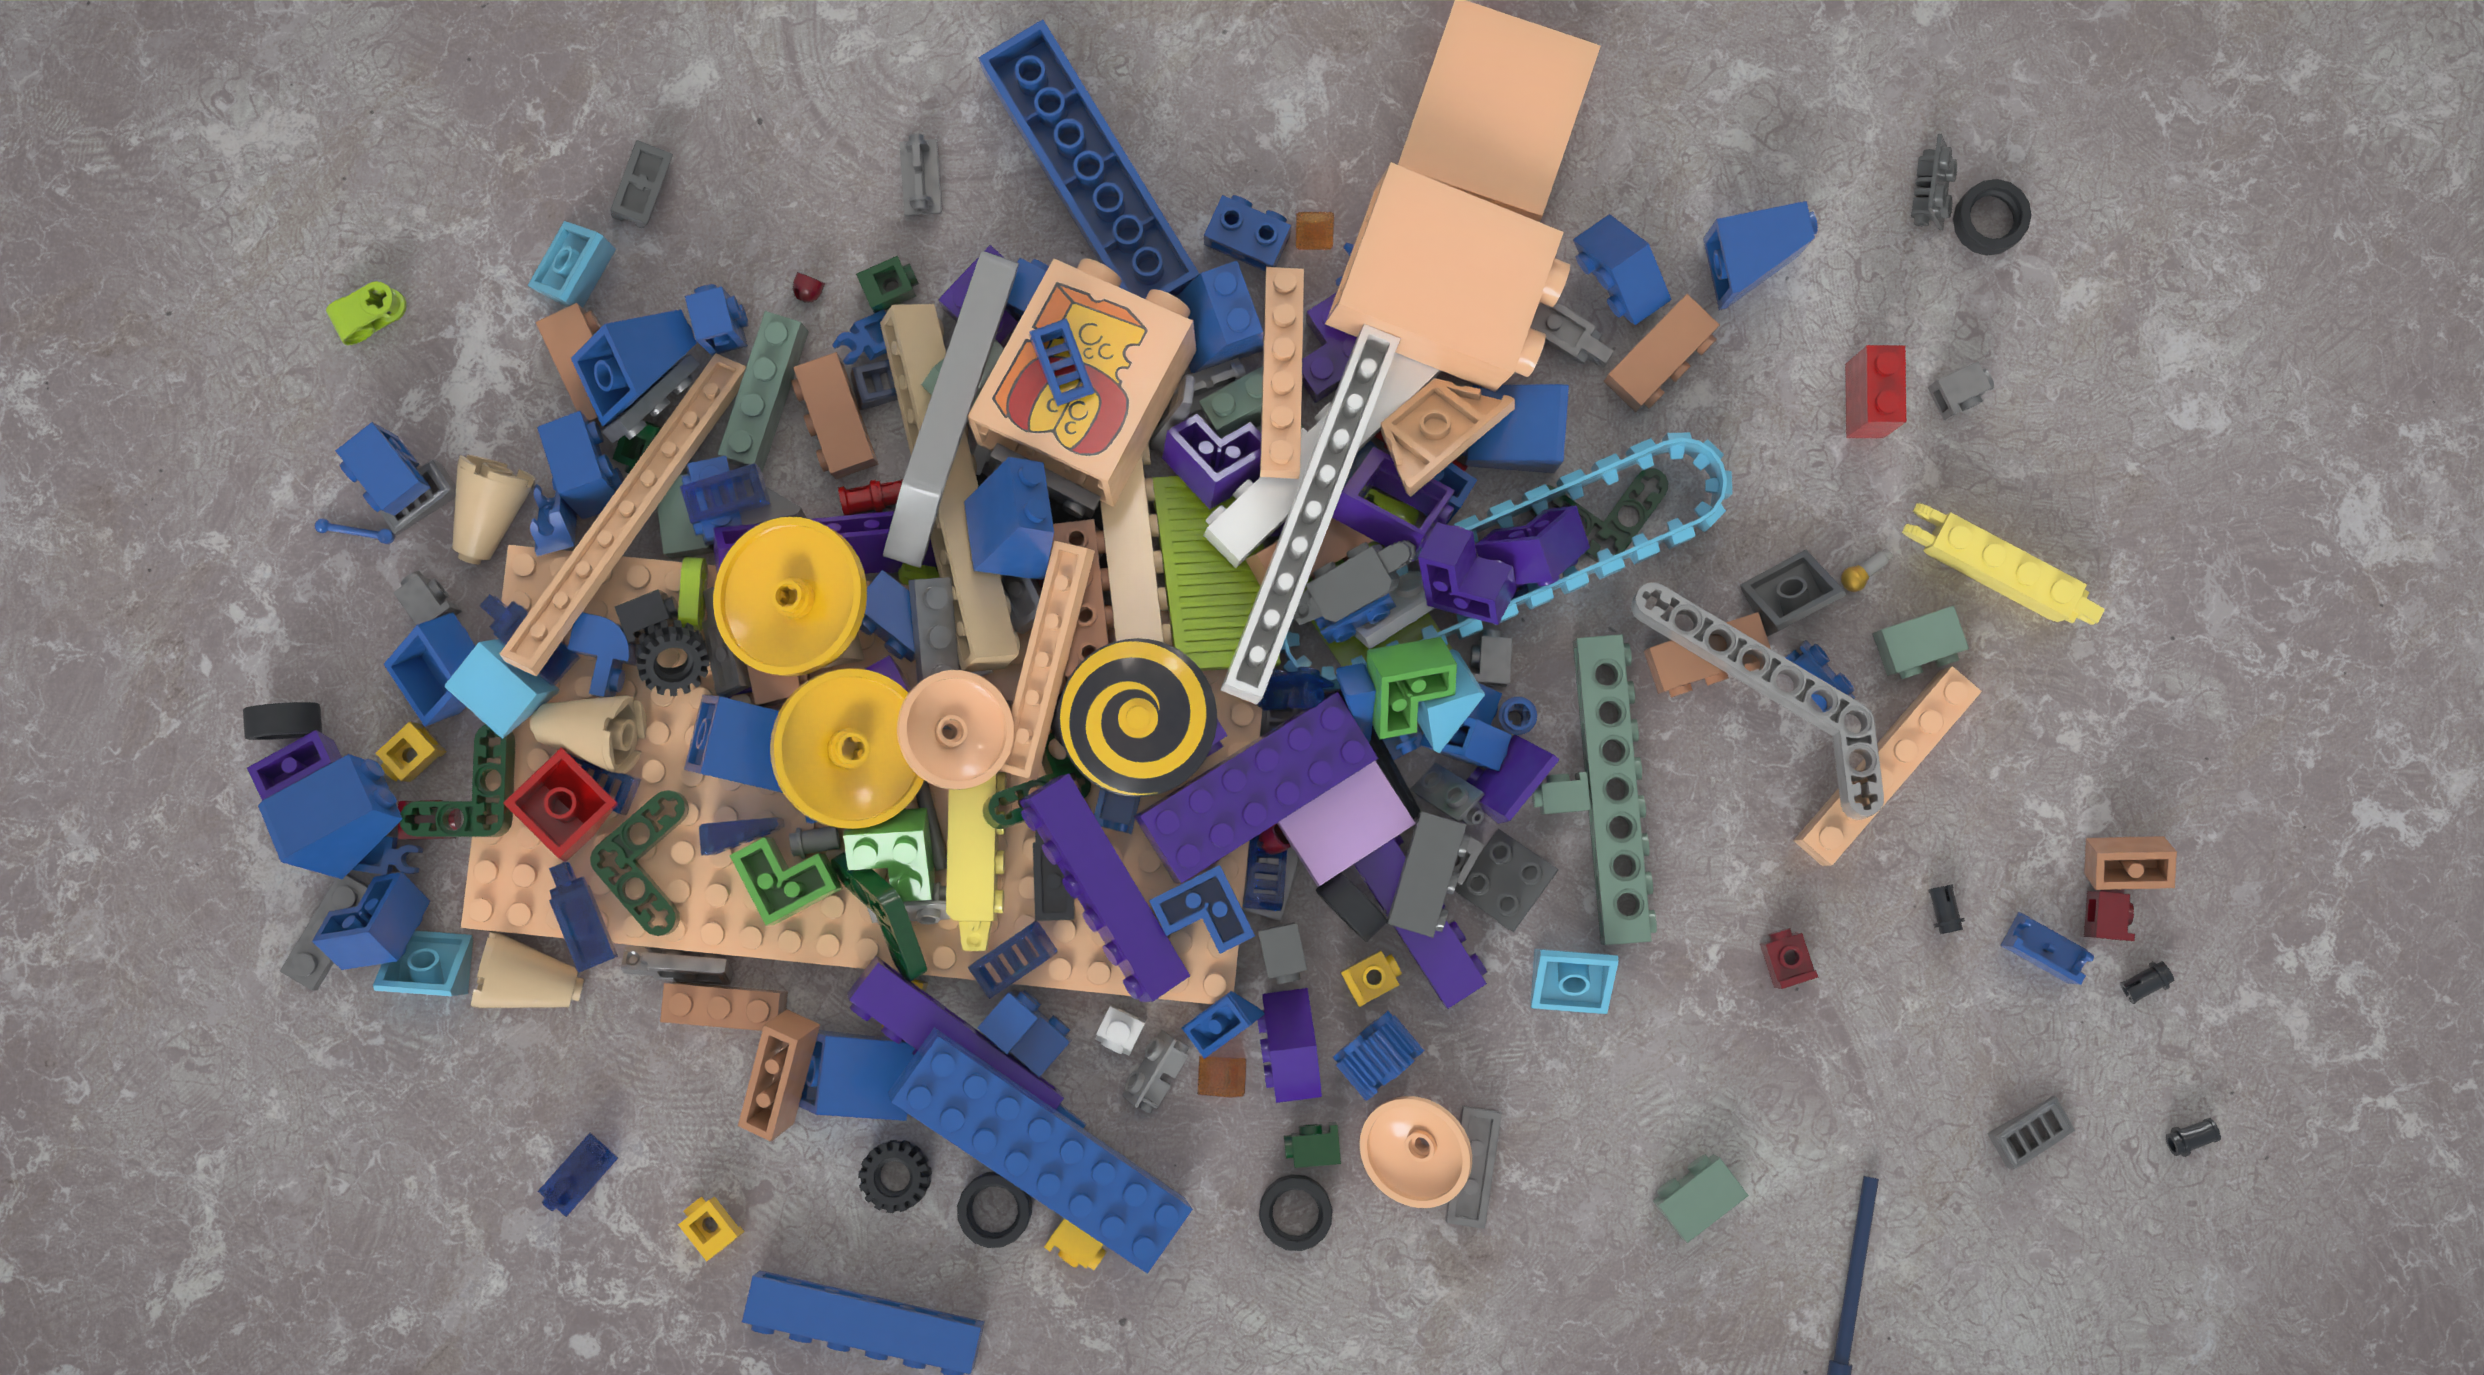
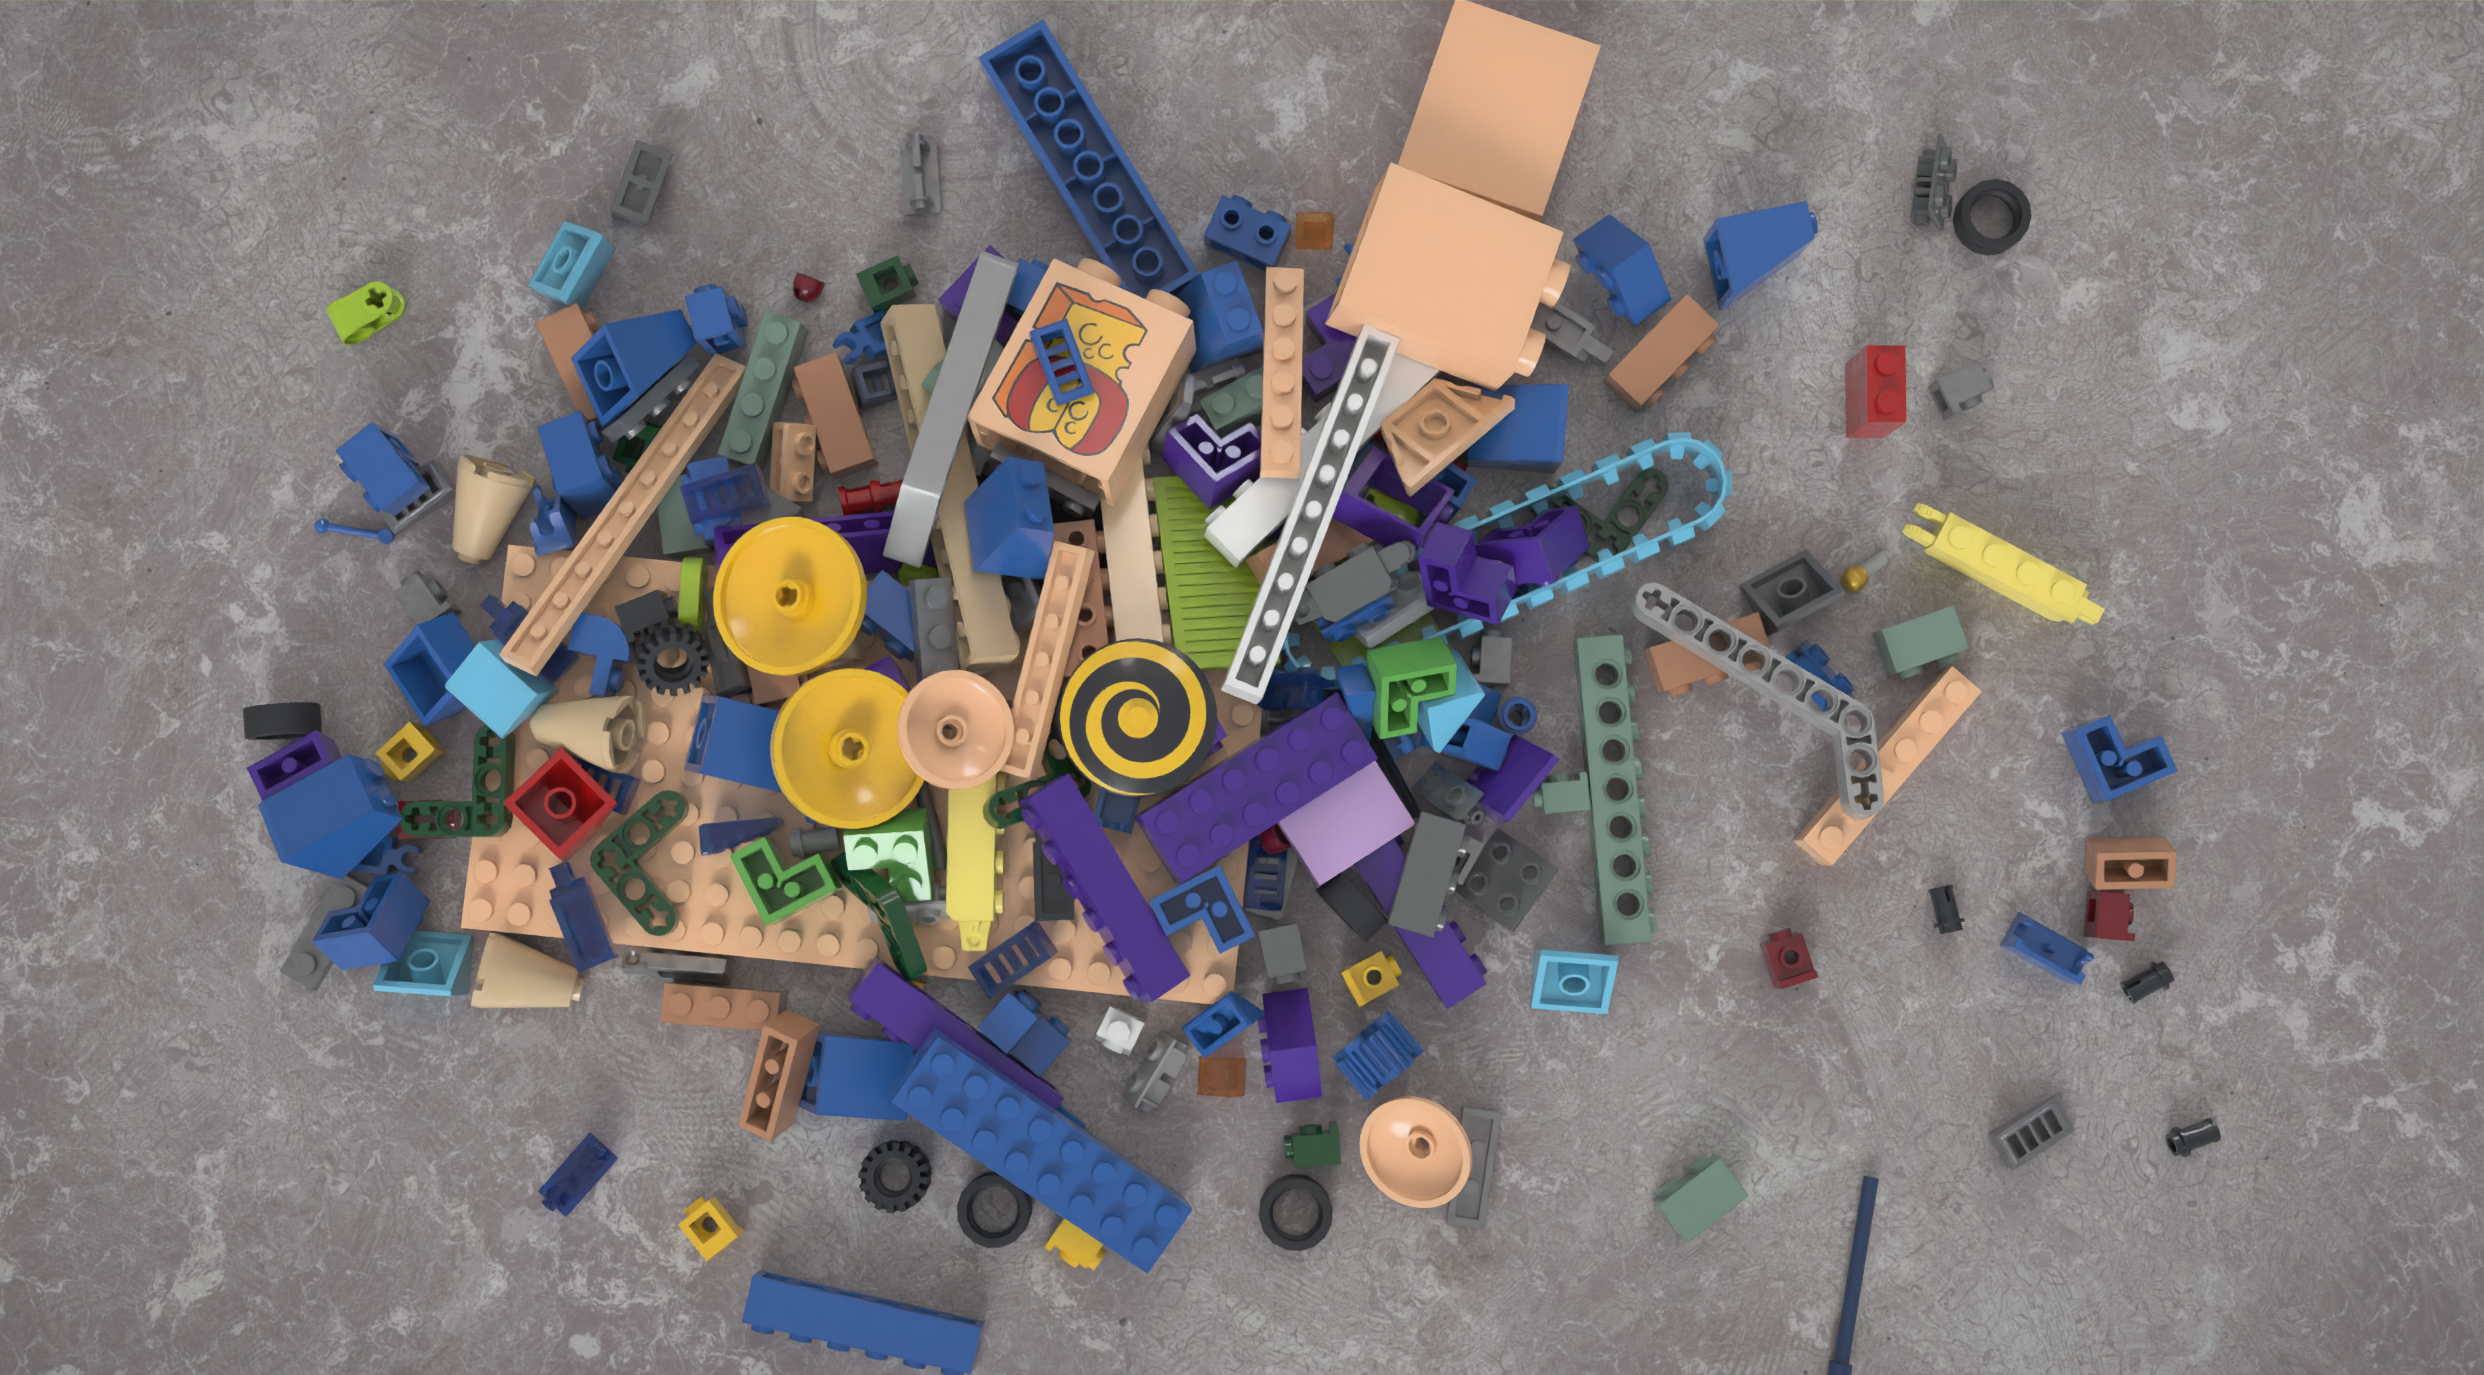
none -> light nougat bracket [770,422,816,501]
none -> blue brick [2061,715,2178,803]

